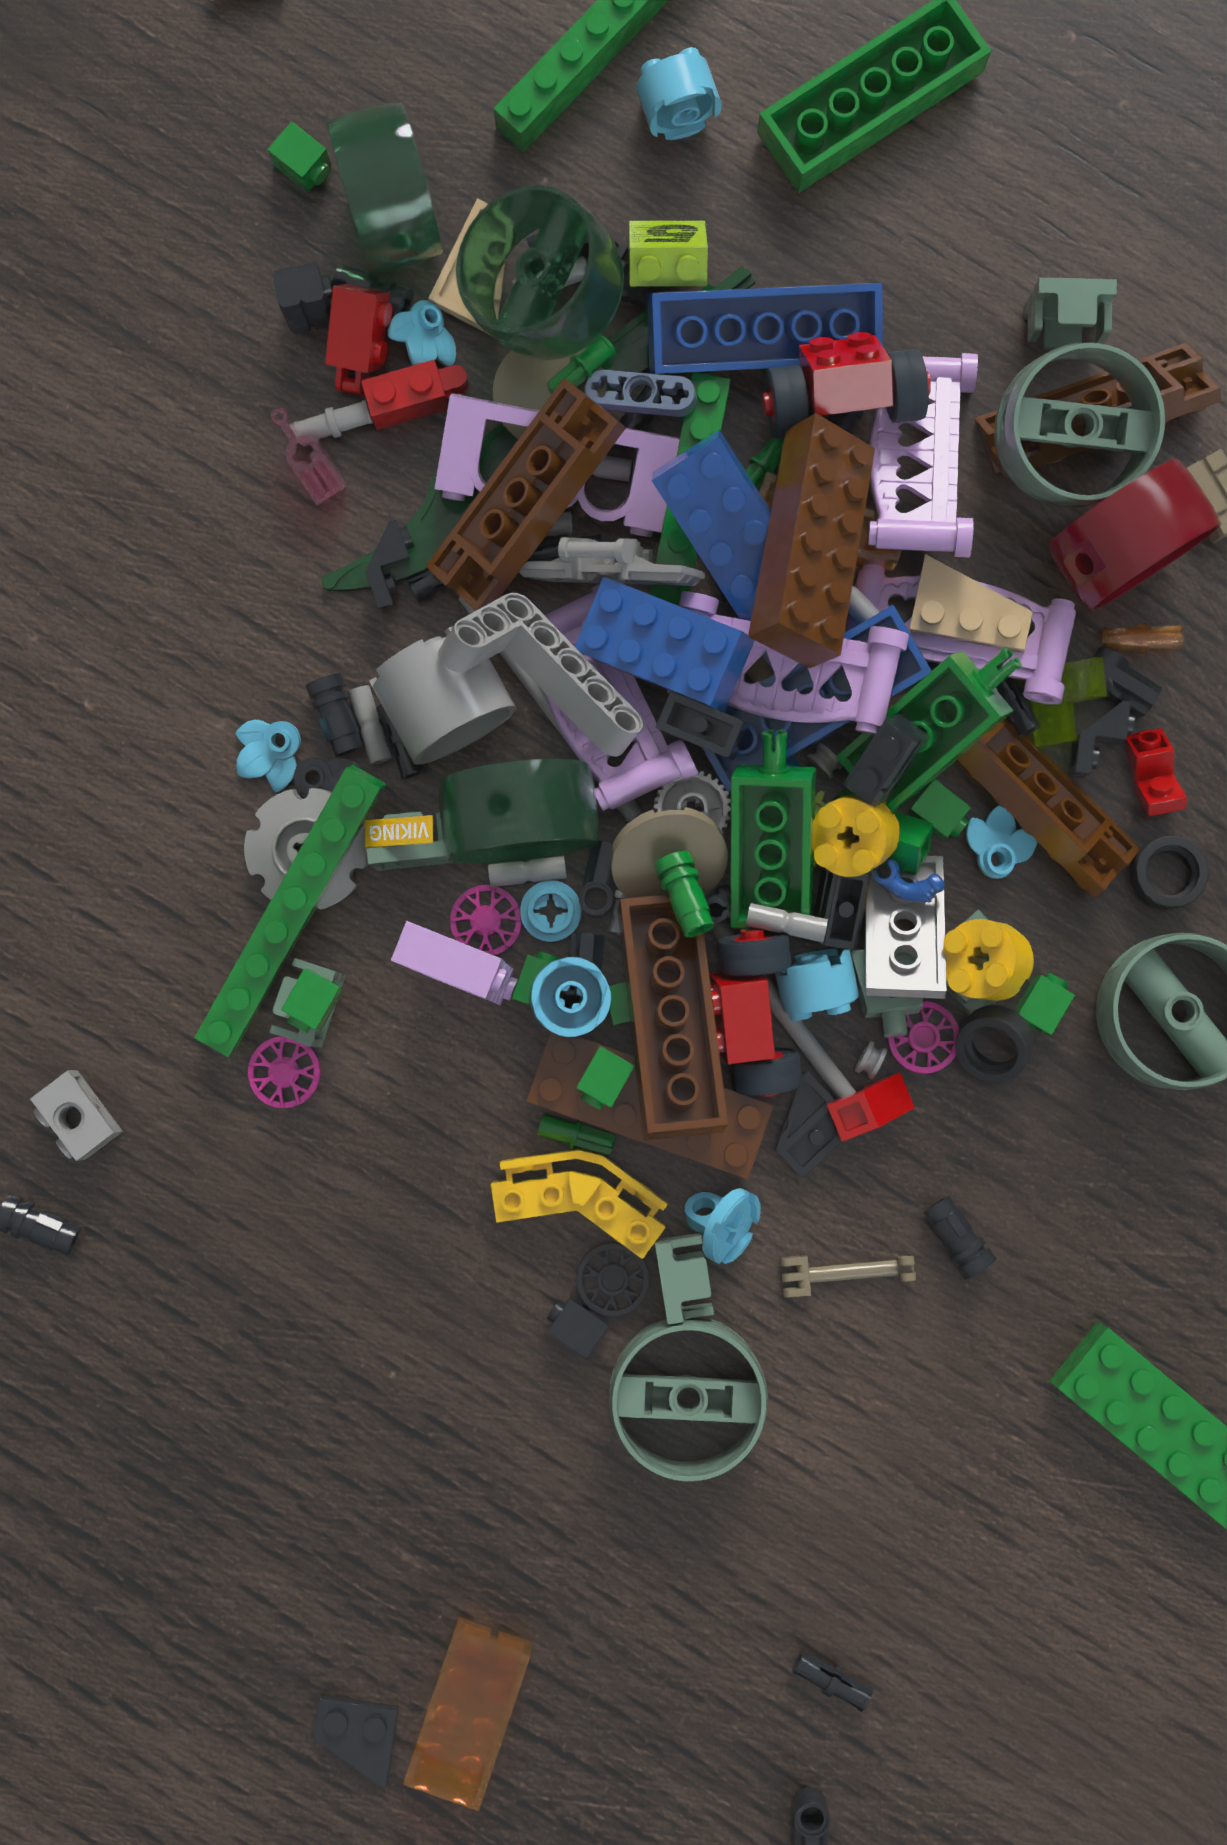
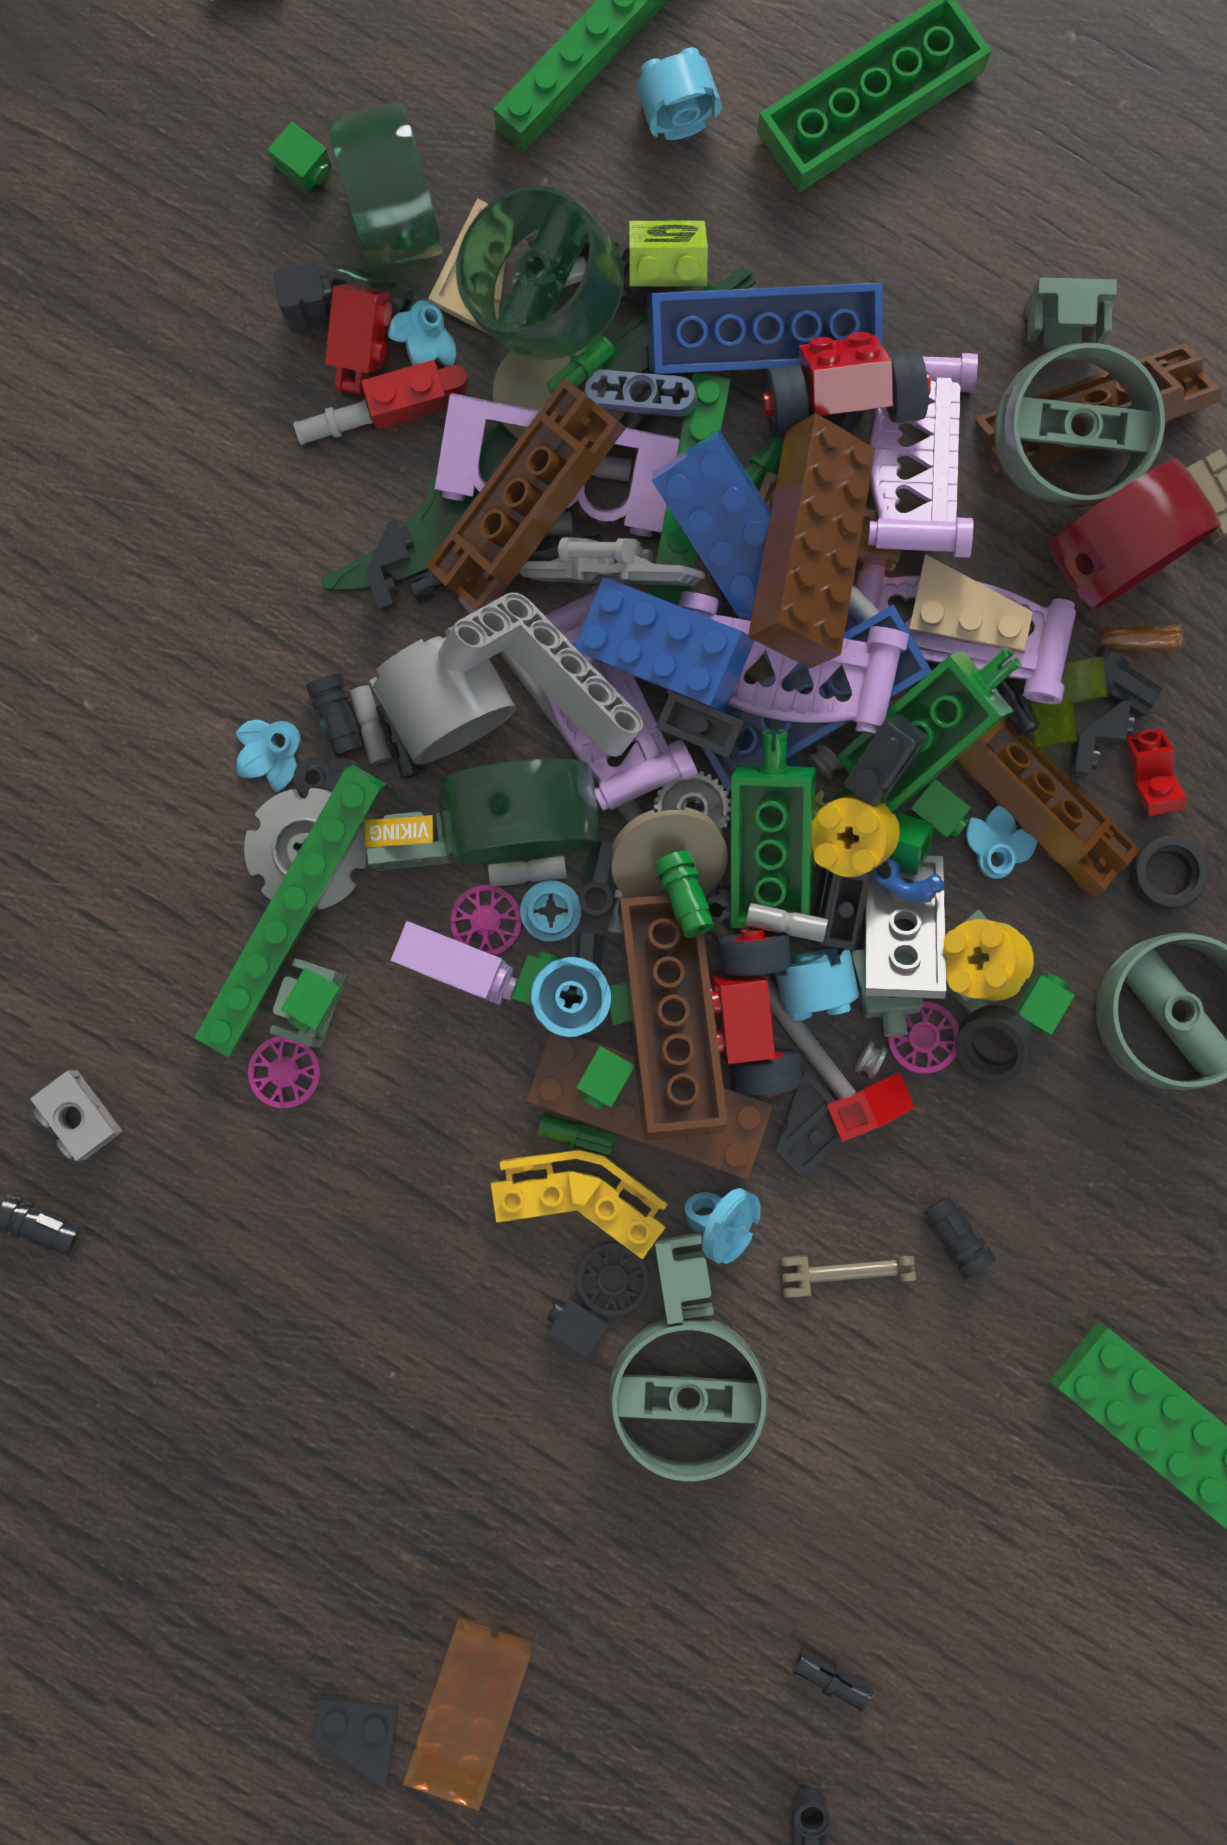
clear pink piece [271,406,348,506] -> none

